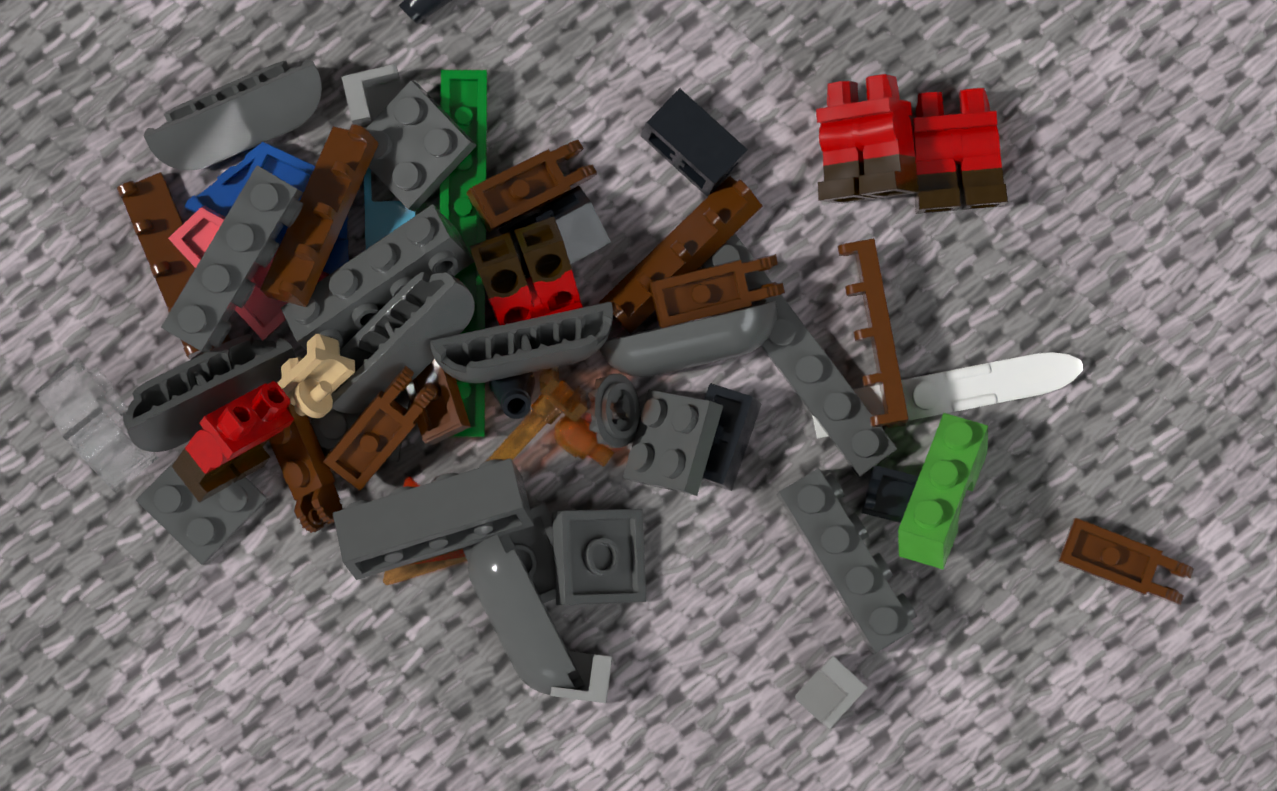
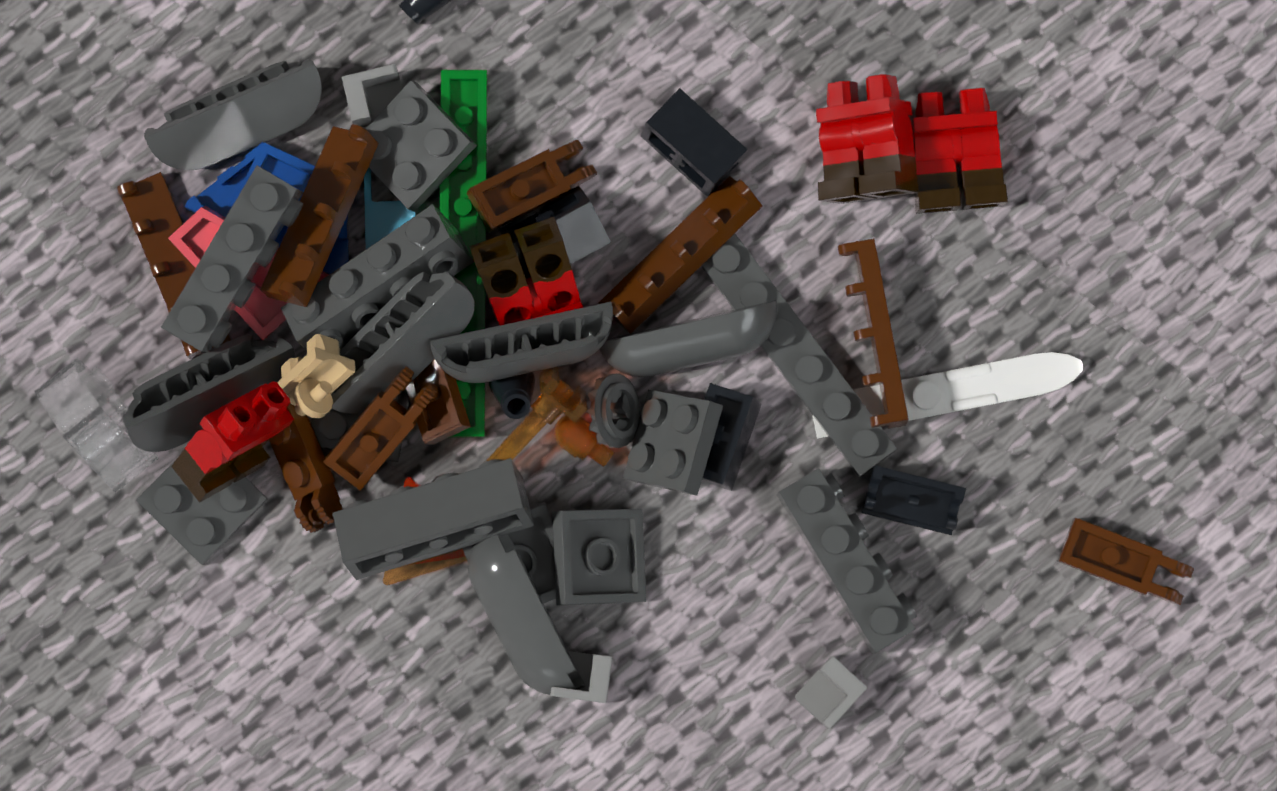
reddish brown hinge [649,254,785,328] -> none
bright green arch [898,413,988,570] -> none

